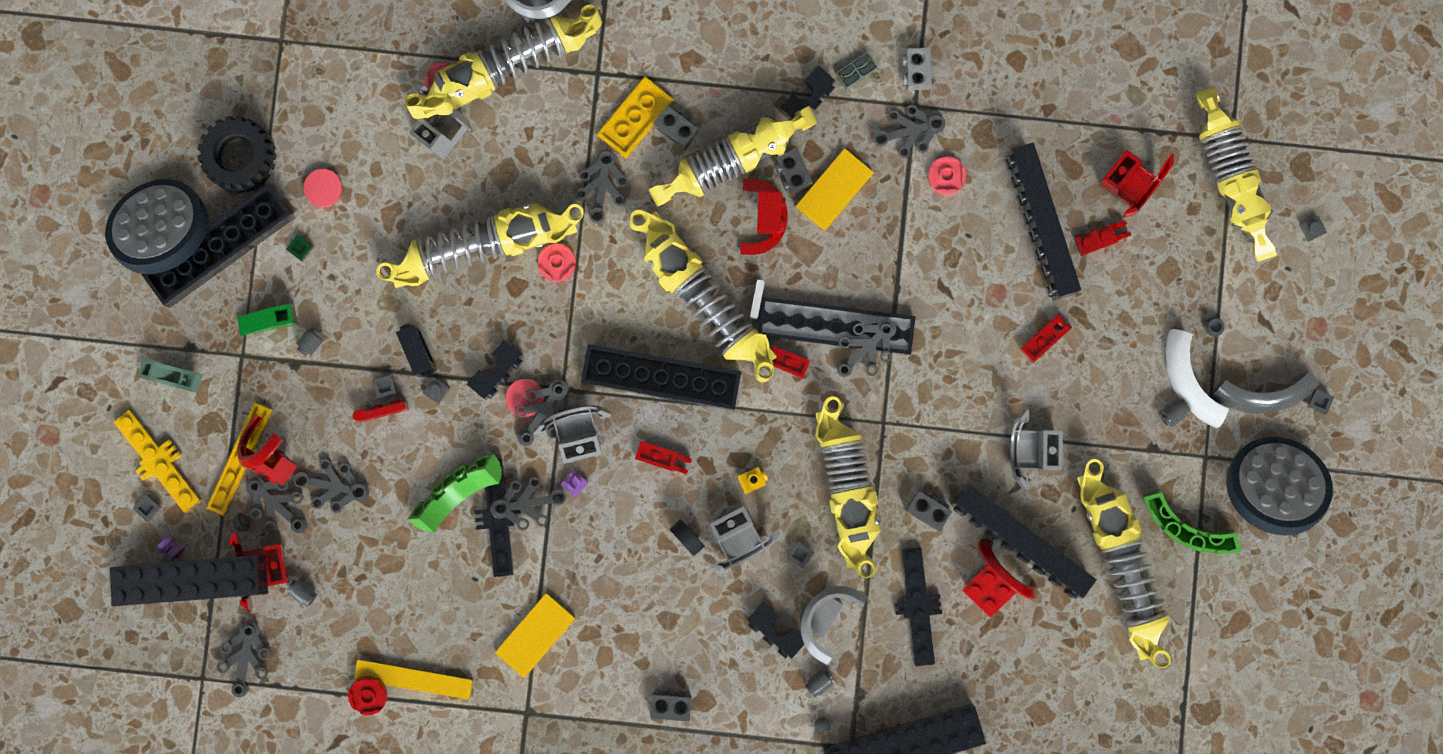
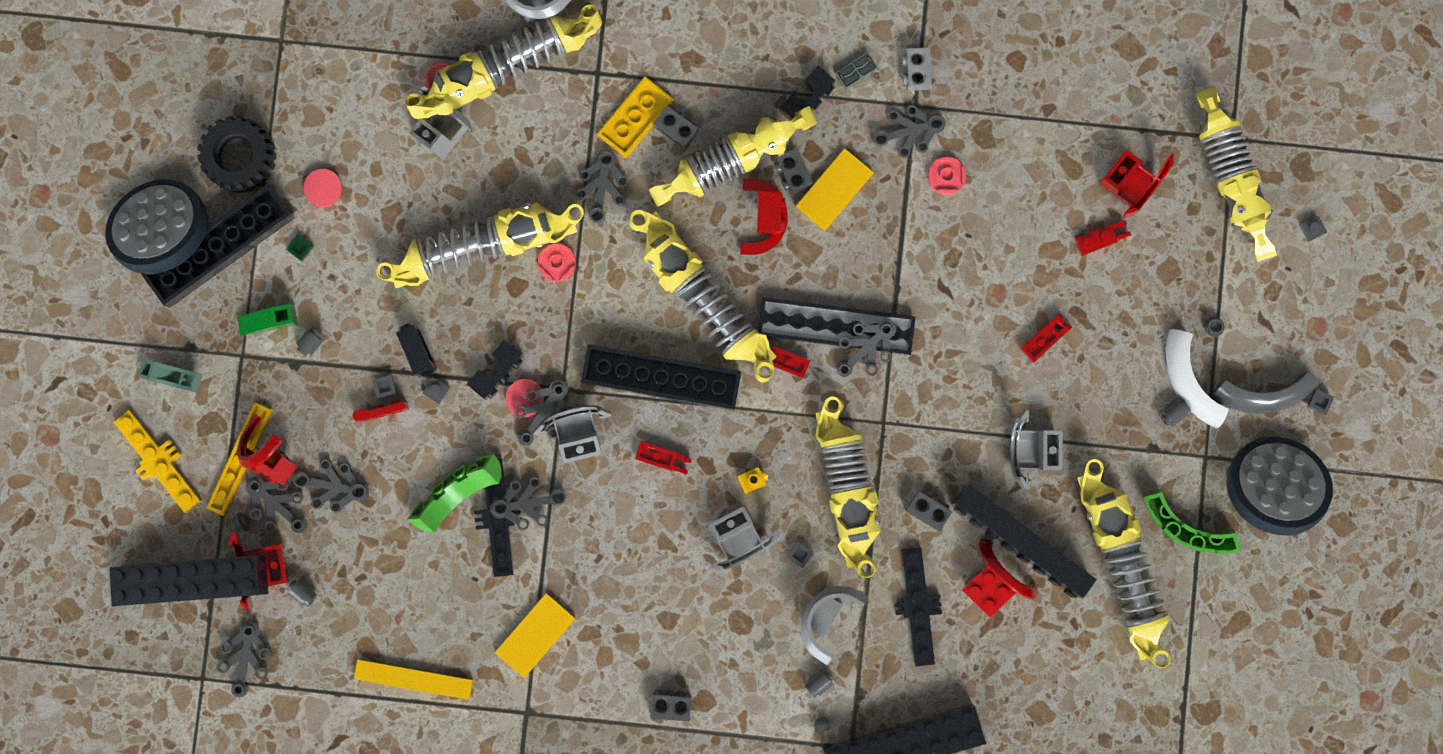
dark grey plate [132,494,162,522] -> none
medium lavender wheel [157,535,185,562] -> none
red tile [348,676,388,715] -> none
medium lavender tile [561,470,589,497] -> none
black tyre [669,519,705,556] -> none
black arch [747,602,804,659] -> none
white tile [750,279,765,320] -> none
black brick [1005,142,1082,301] -> none

